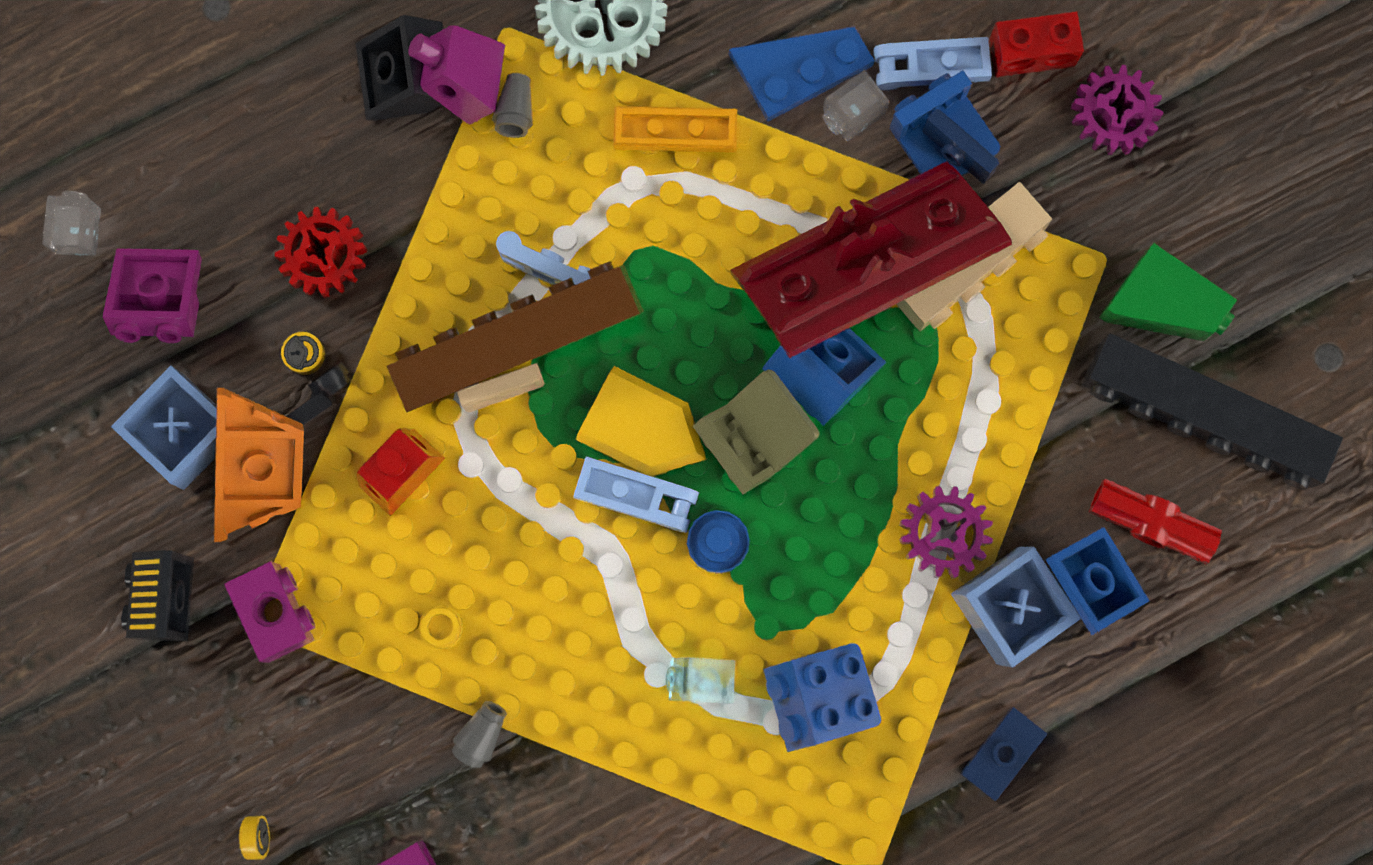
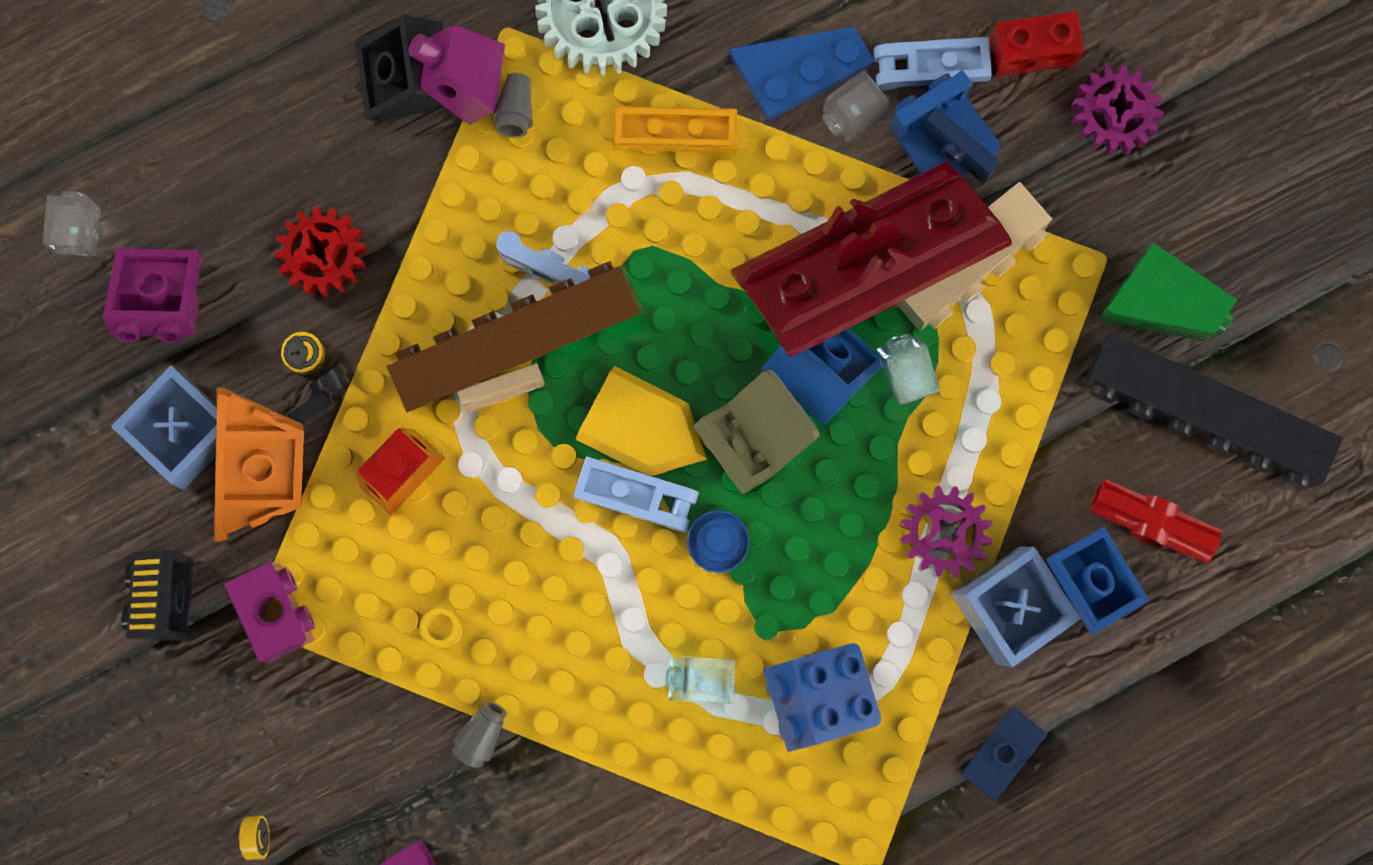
none -> clear light blue brick [877,334,940,405]

